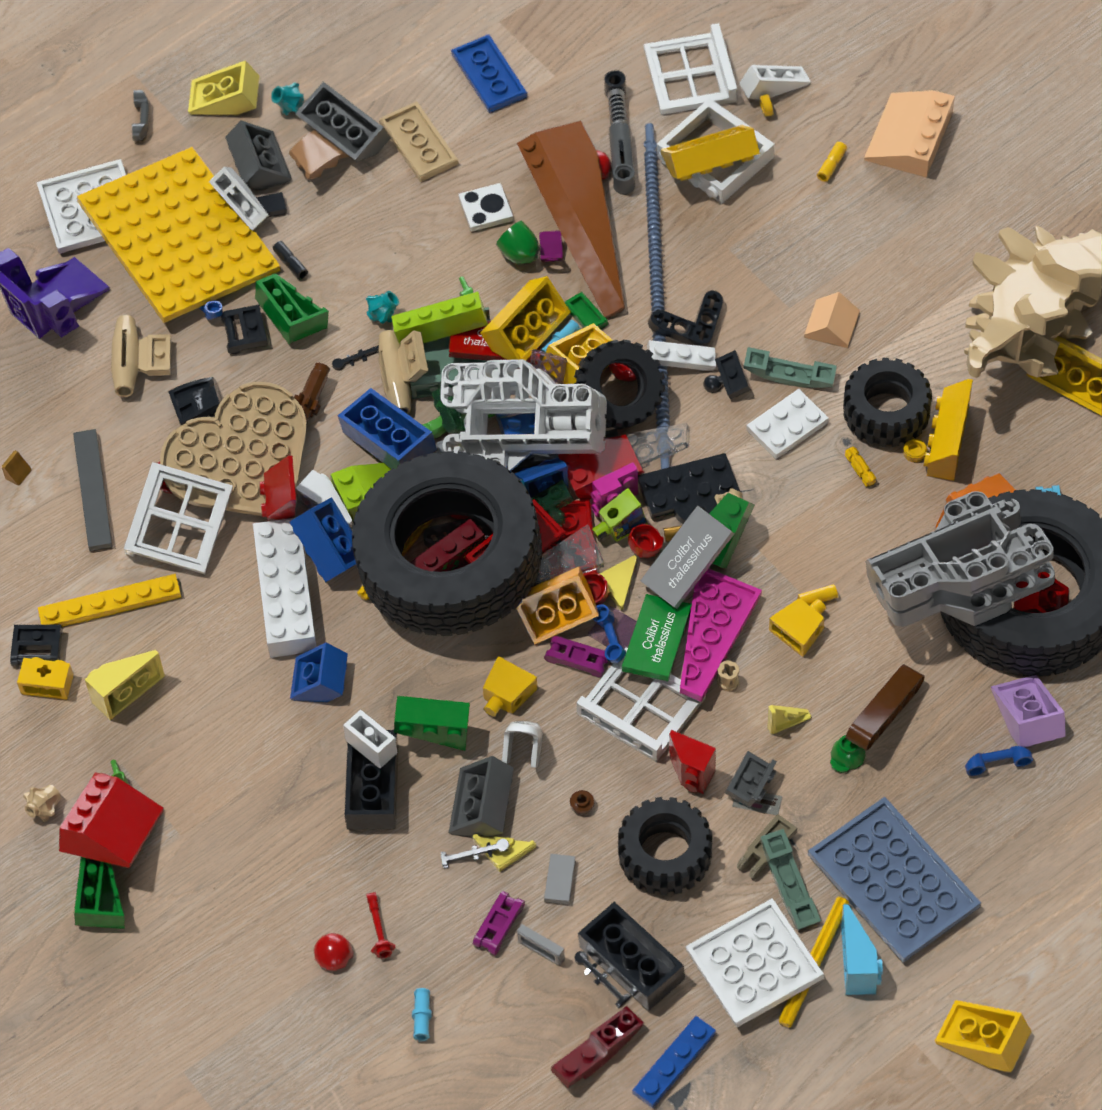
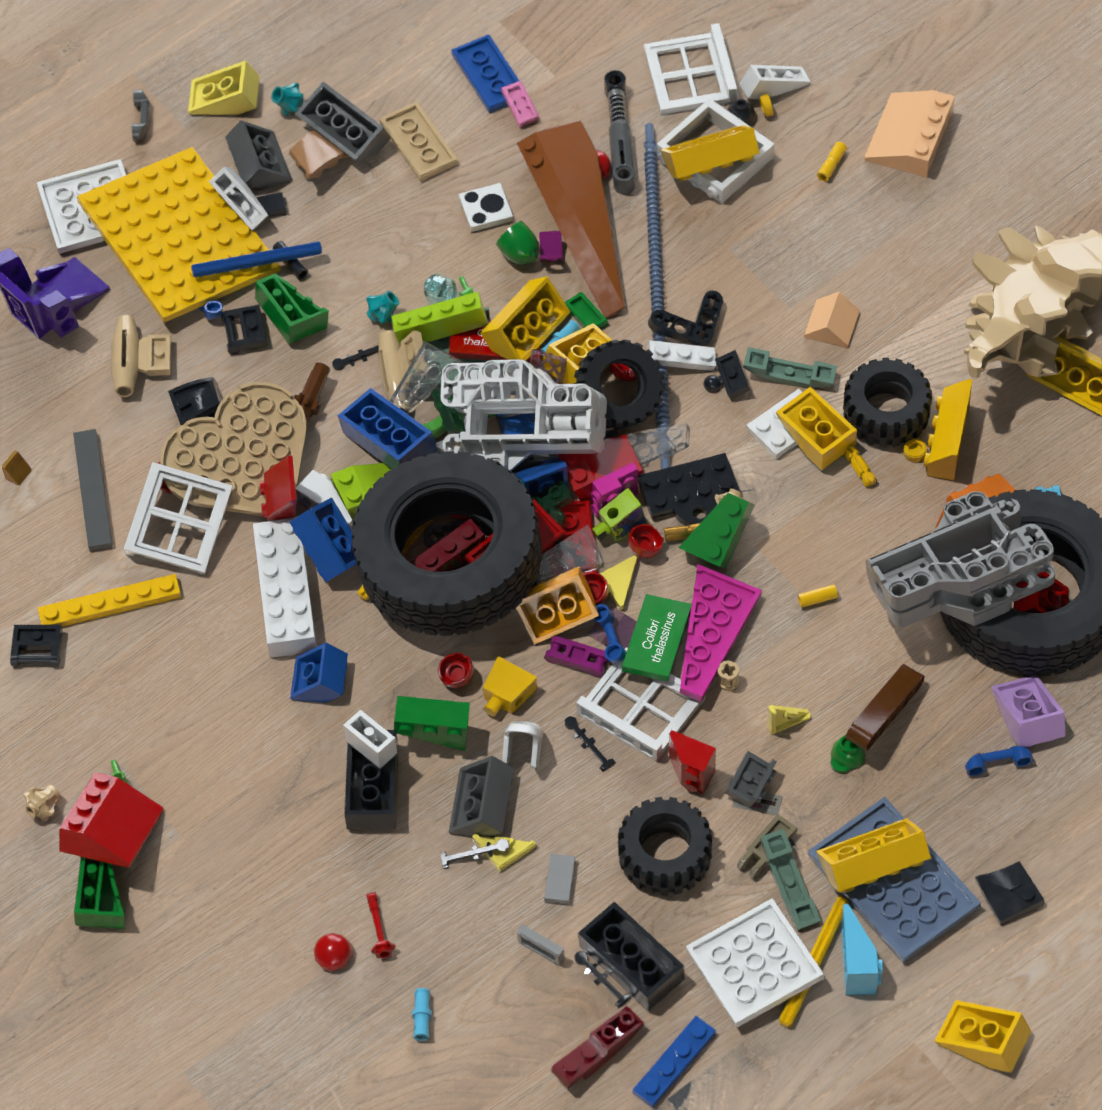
yellow brick [17,657,74,700] -> none
light yellow slope [85,650,165,720] -> none
magenta plate [472,891,525,955] -> none
reddish brown plate [570,790,594,814] -> none
light grey tile [640,506,734,609] -> none
yellow torso [769,599,826,657] -> none
none -> blue axle [191,241,322,277]
none -> clear wing [390,341,463,413]
none -> clear light blue head [424,273,457,303]
none -> red hair [438,652,474,689]
none -> bright pink plate [501,80,539,128]
none -> black piece [565,716,615,772]
none -> black brick [727,99,756,126]
none -> yellow slope [776,387,857,470]
none -> yellow slope [816,818,931,892]
none -> black plate [975,861,1045,926]

